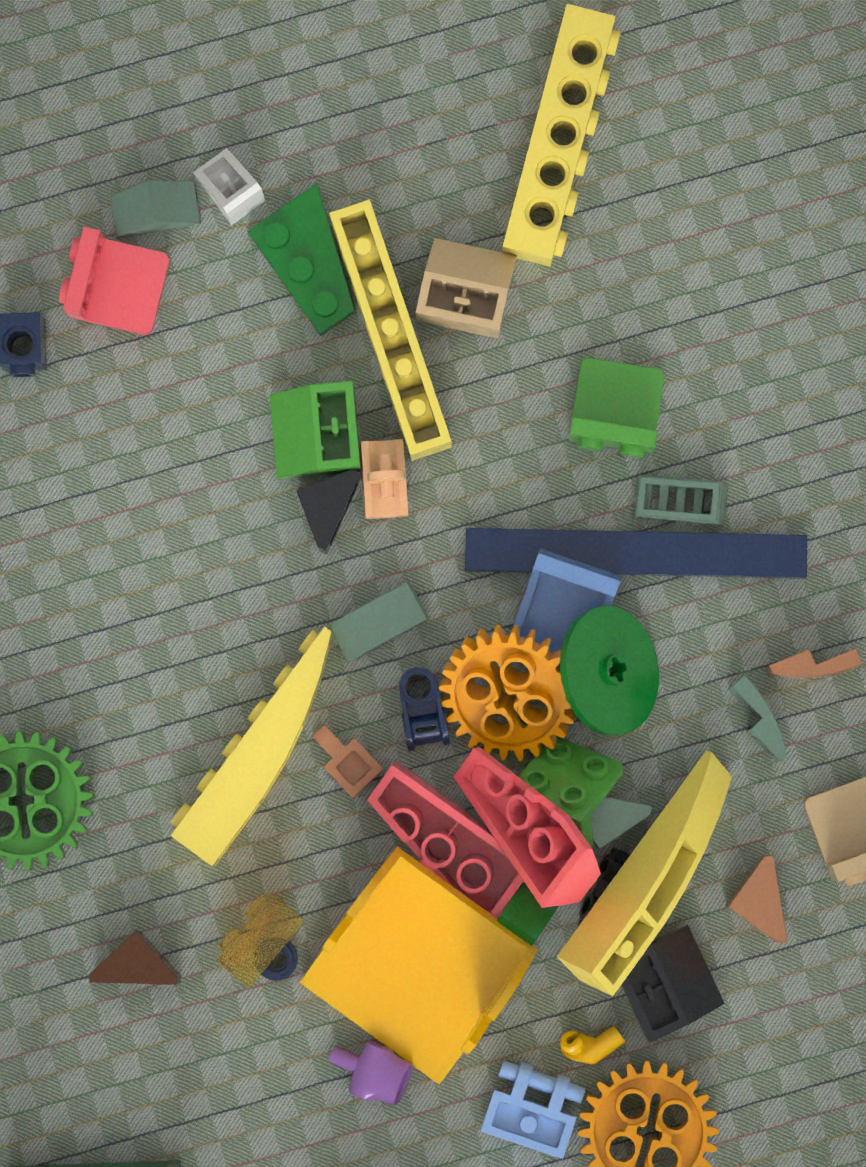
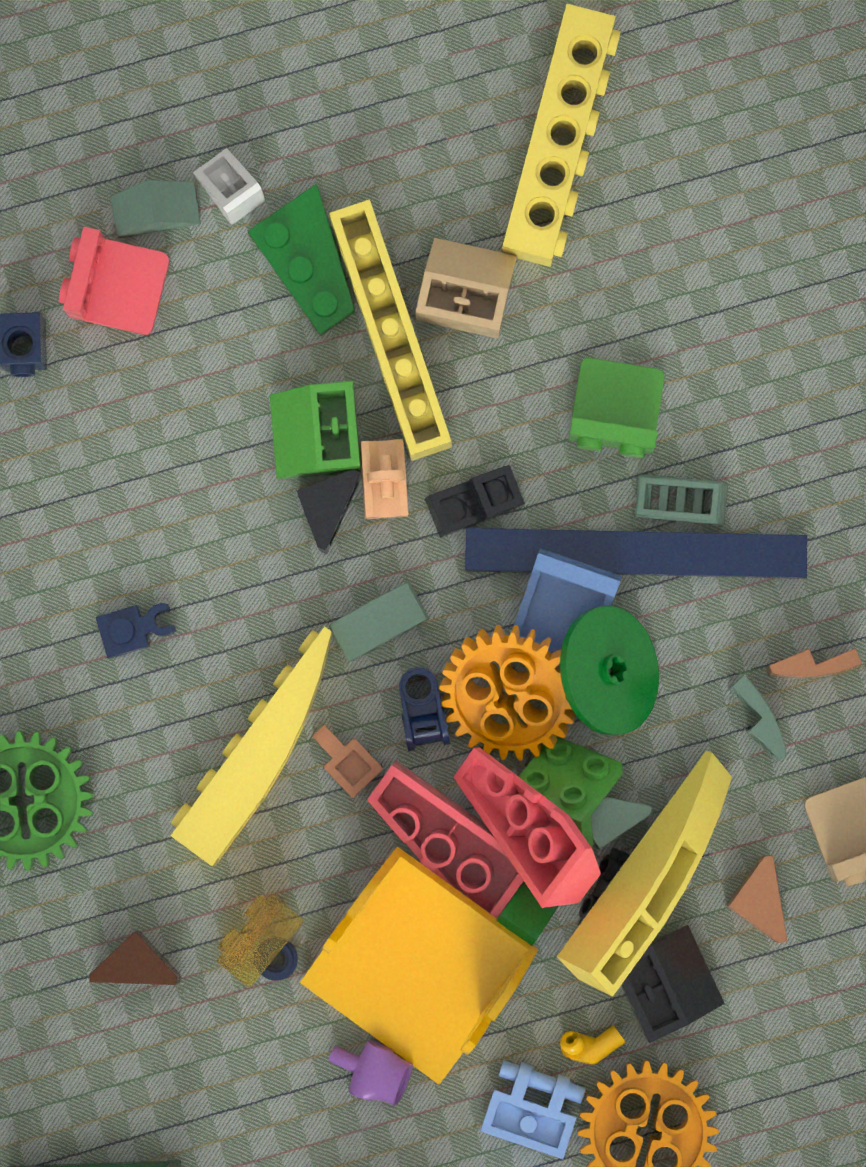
none -> dark blue plate [96,603,176,659]
none -> black slope [425,465,525,538]

